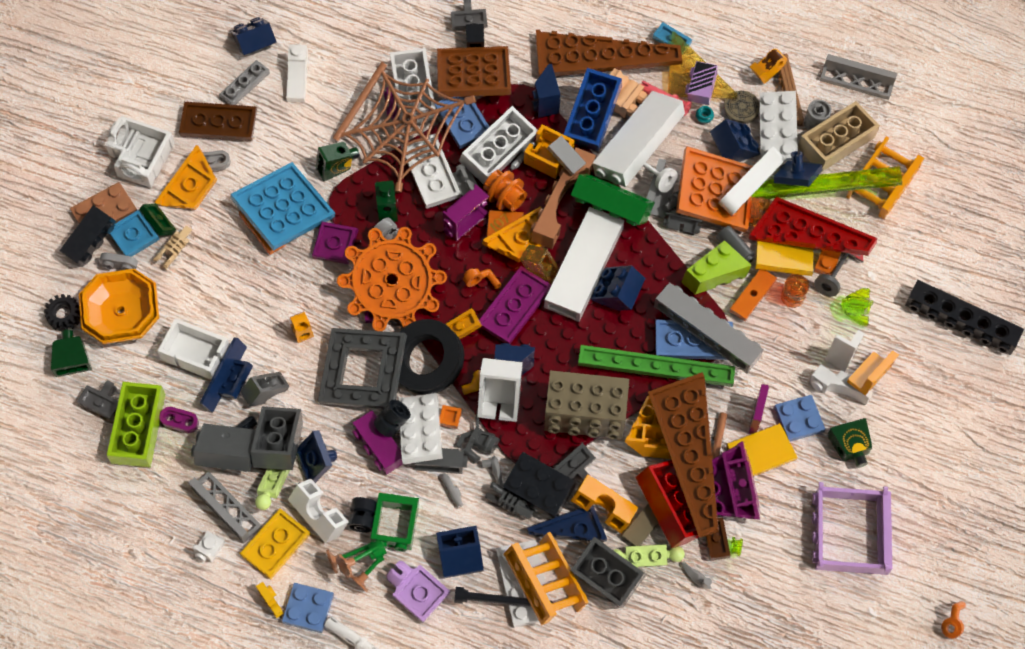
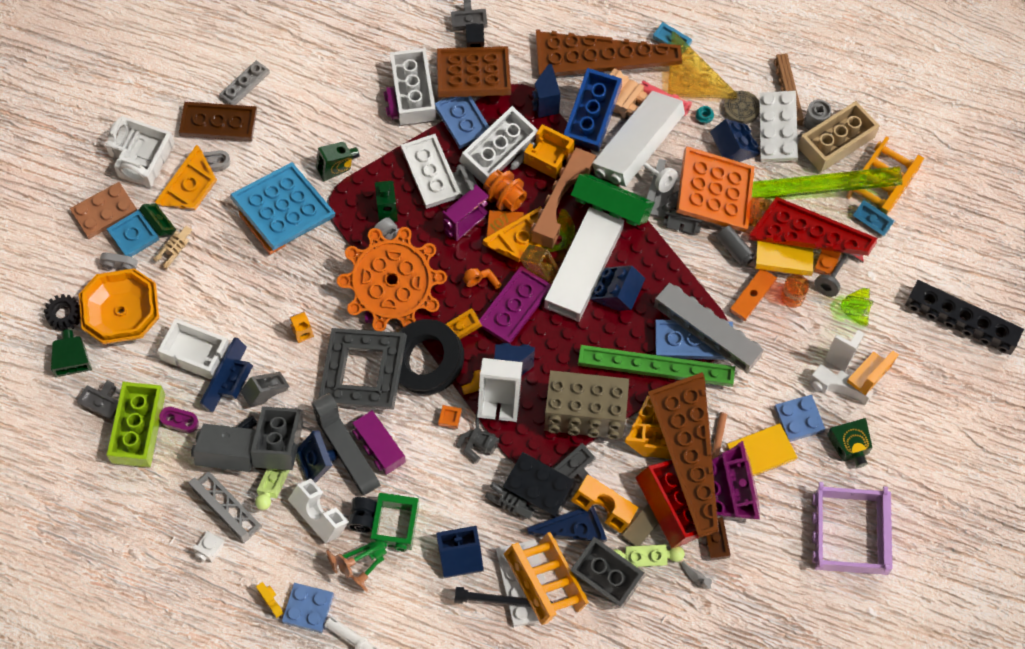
black brick [59,205,116,267] -> none
dark blue slope [230,17,277,55] -> none
yellow tile [239,508,311,580] -> none
white slope [286,44,308,102] -> none
magenta tile [312,222,358,265] -> none
nougat animal [333,62,476,193] -> none
black wheel [374,400,411,437] -> none
lavender plate [386,561,450,623] -> none
white plate [399,393,443,464] -> none
dark grey window [414,448,468,474] -> none
light grey piece [441,473,464,508] -> none
light grey bar [482,455,503,487] -> none
light grey tile [547,135,586,176] -> none
lime wedge [682,240,752,295] -> none
lavender brick [685,61,718,105] -> none
white beam [718,147,786,216] -> none
clear neon green bush [730,537,743,556] -> none
magenta tile [748,384,769,434] -> none
light orange leg [750,49,787,84] -> none
dark blue tile [774,151,823,187] -> none
light grey fence [820,54,897,100] -> none
orange plate [941,601,966,639] -> none
none -> dark grey beam [311,393,381,496]
none -> clear neon green piece [539,209,575,252]
none -> dark azure plate [853,200,895,236]

